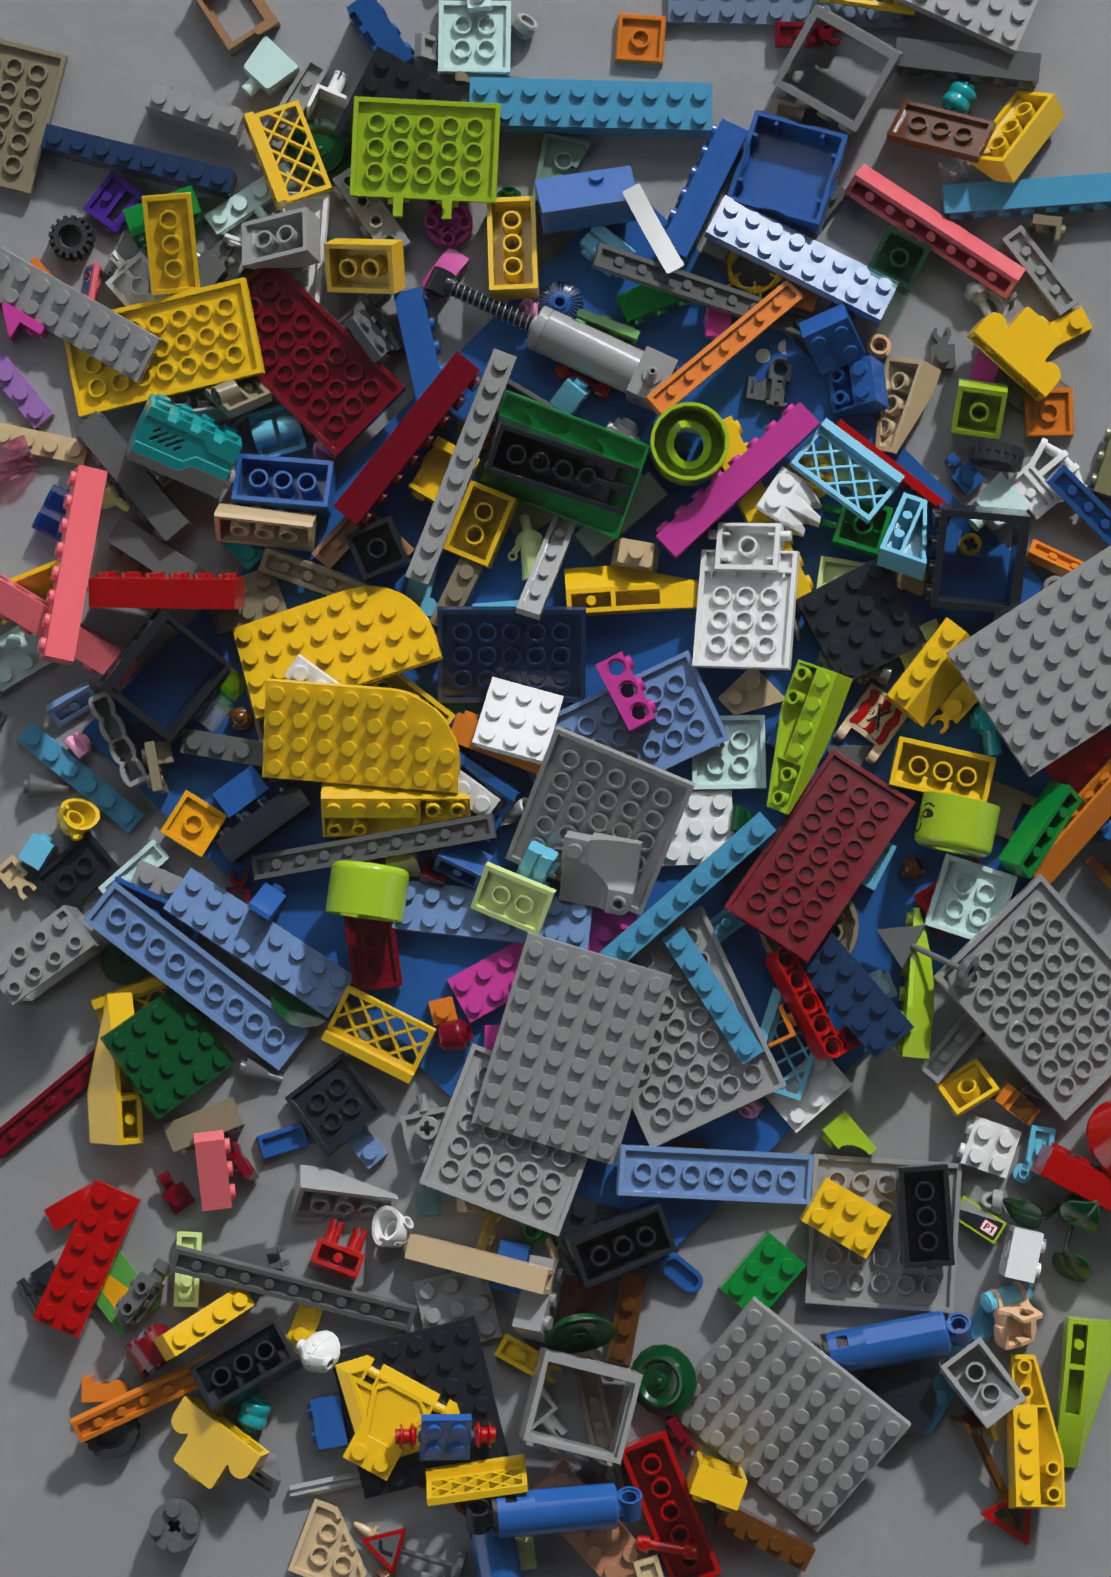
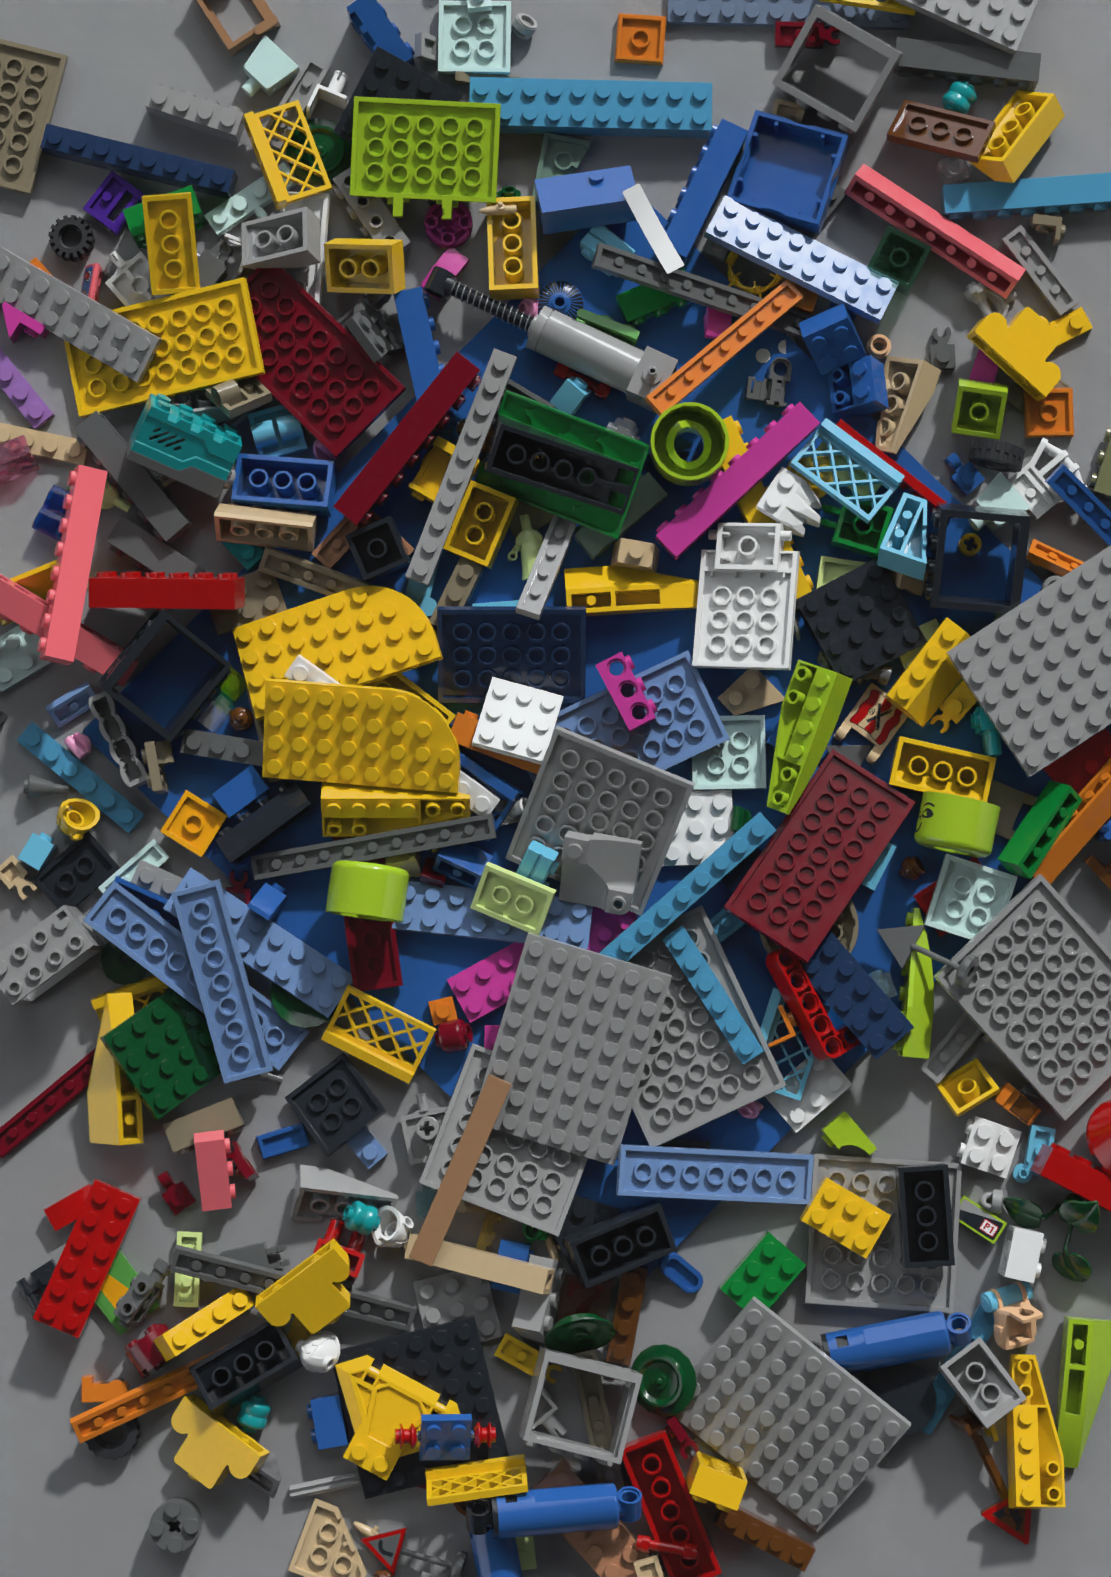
none -> medium blue plate [171,879,273,1084]
none -> yellow brick [255,1238,350,1334]
none -> teal piece [342,1201,381,1236]
none -> medium nougat tile [409,1074,512,1267]
none -> tan helmet [479,201,517,215]

